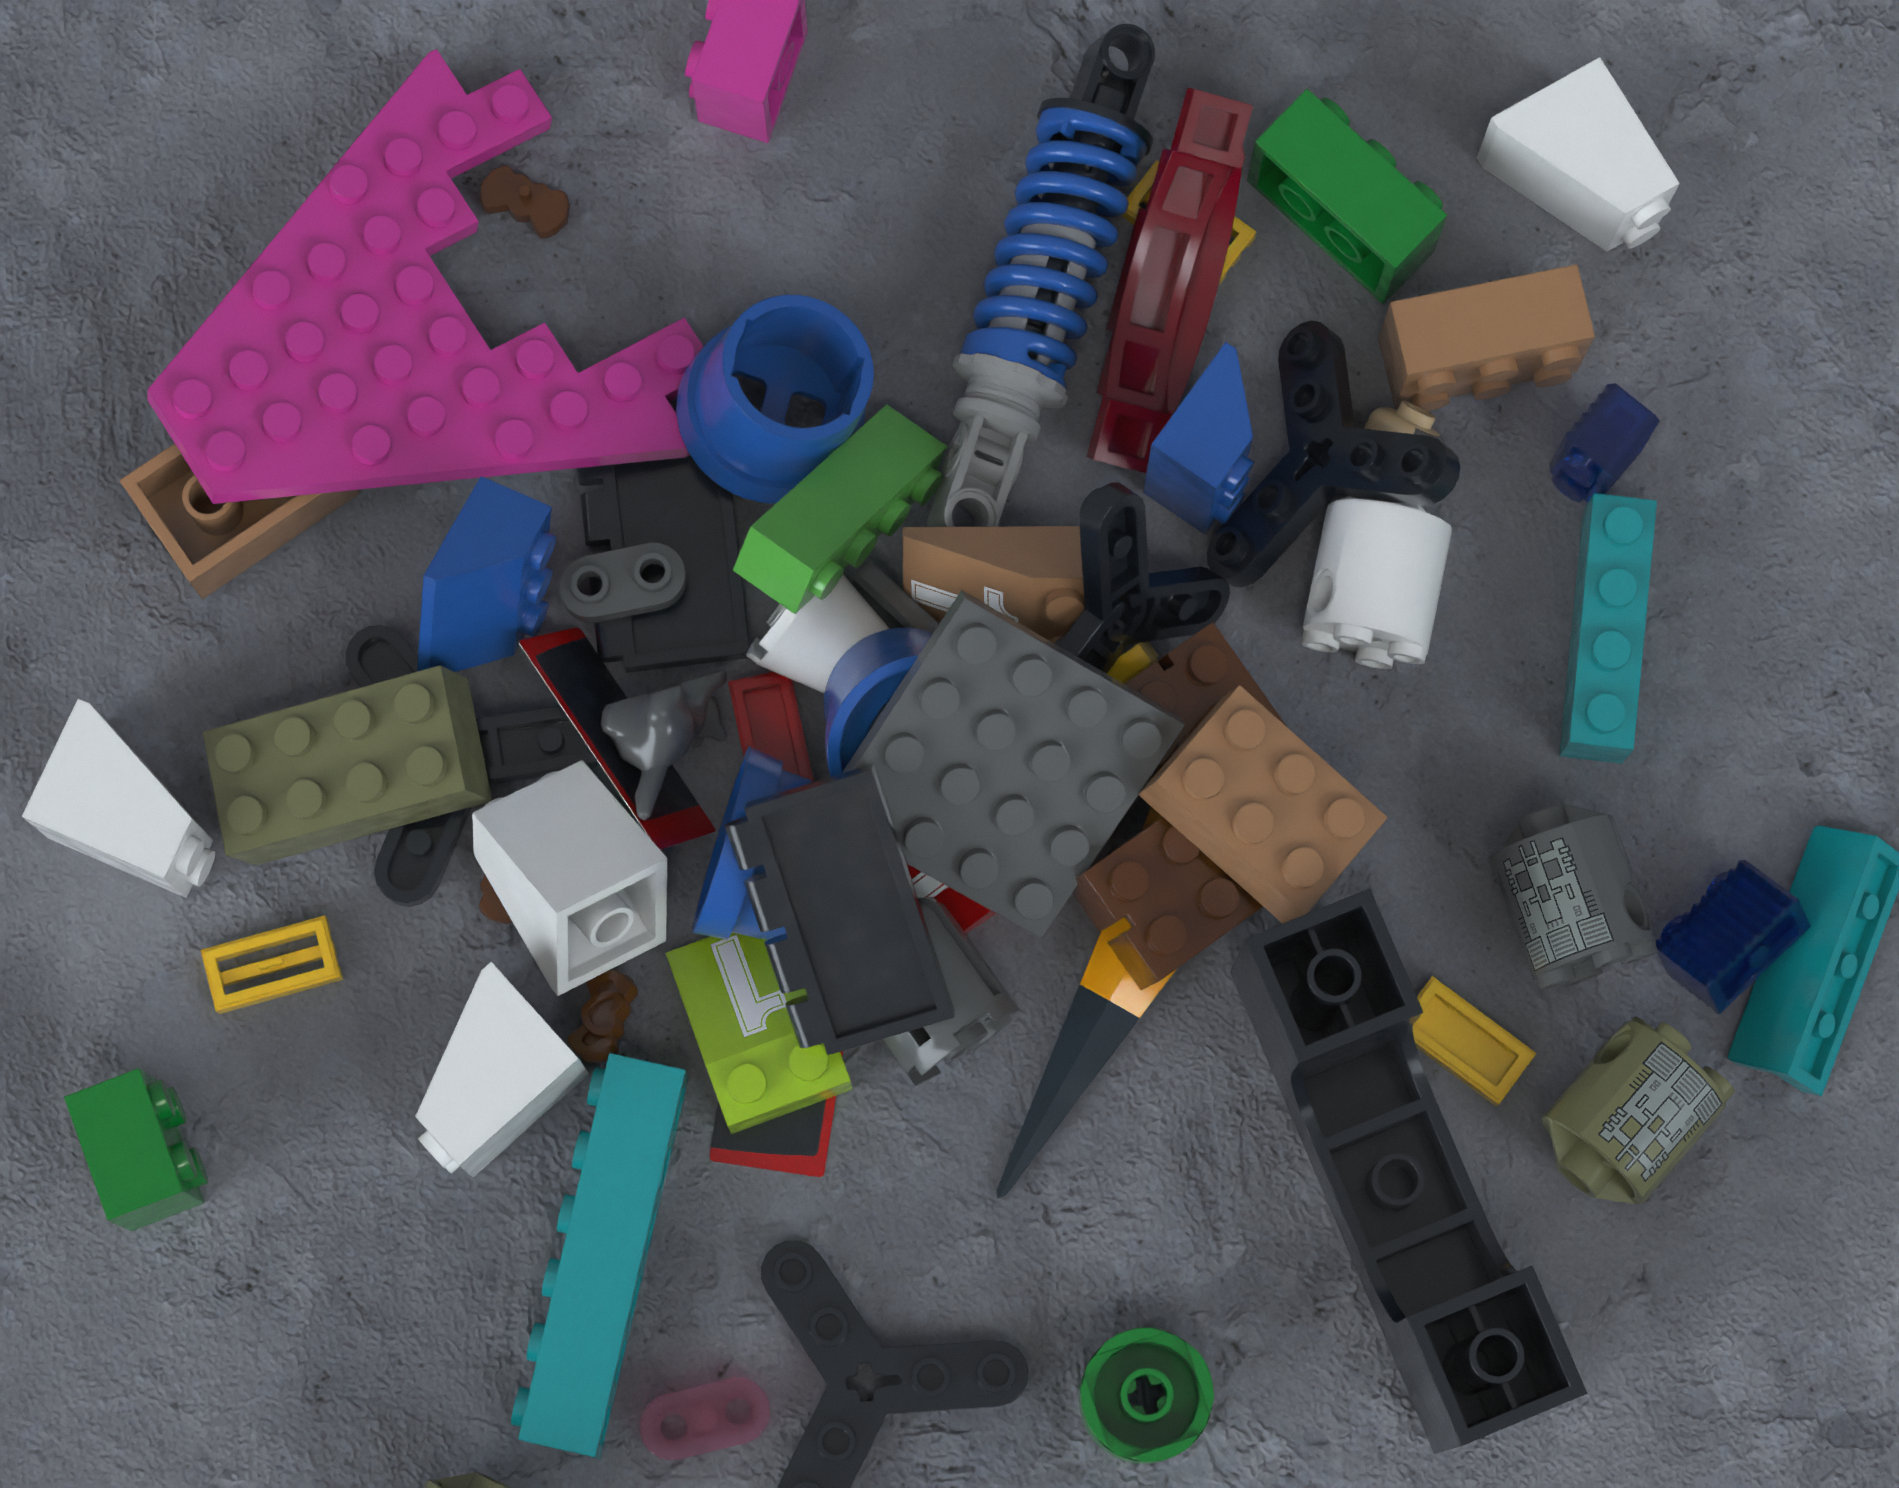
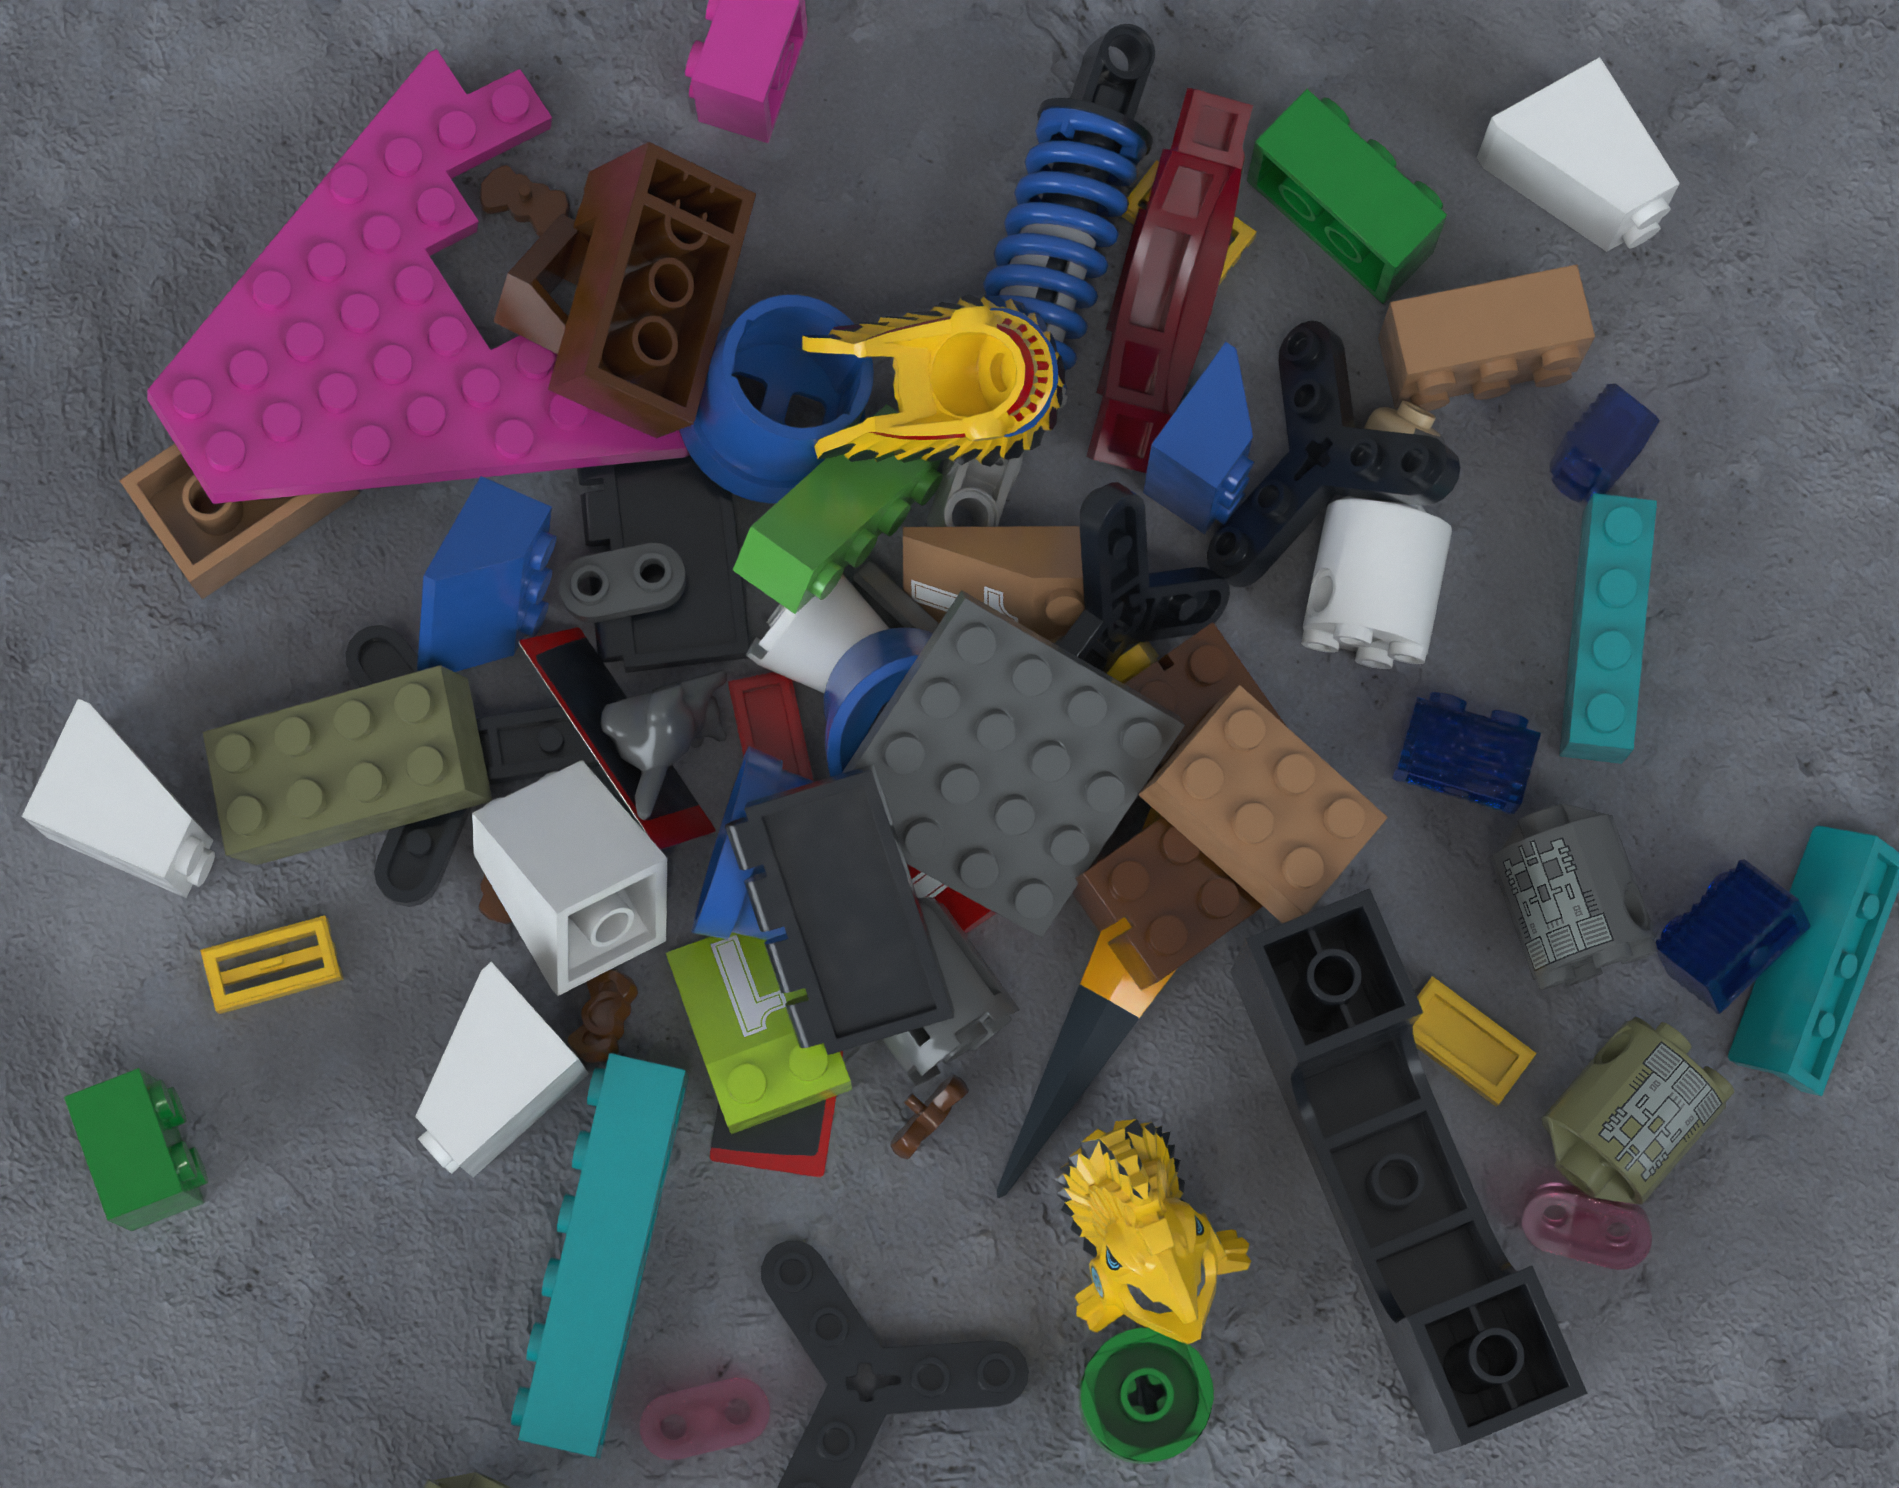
none -> reddish brown tile [493,214,591,354]
none -> reddish brown hinge [548,142,756,439]
none -> yellow piece [802,294,1066,467]
none -> reddish brown piece [890,1075,969,1160]
none -> yellow piece [1055,1119,1251,1344]
none -> clear blue brick [1392,692,1541,814]
none -> clear pink plate [1522,1182,1652,1270]

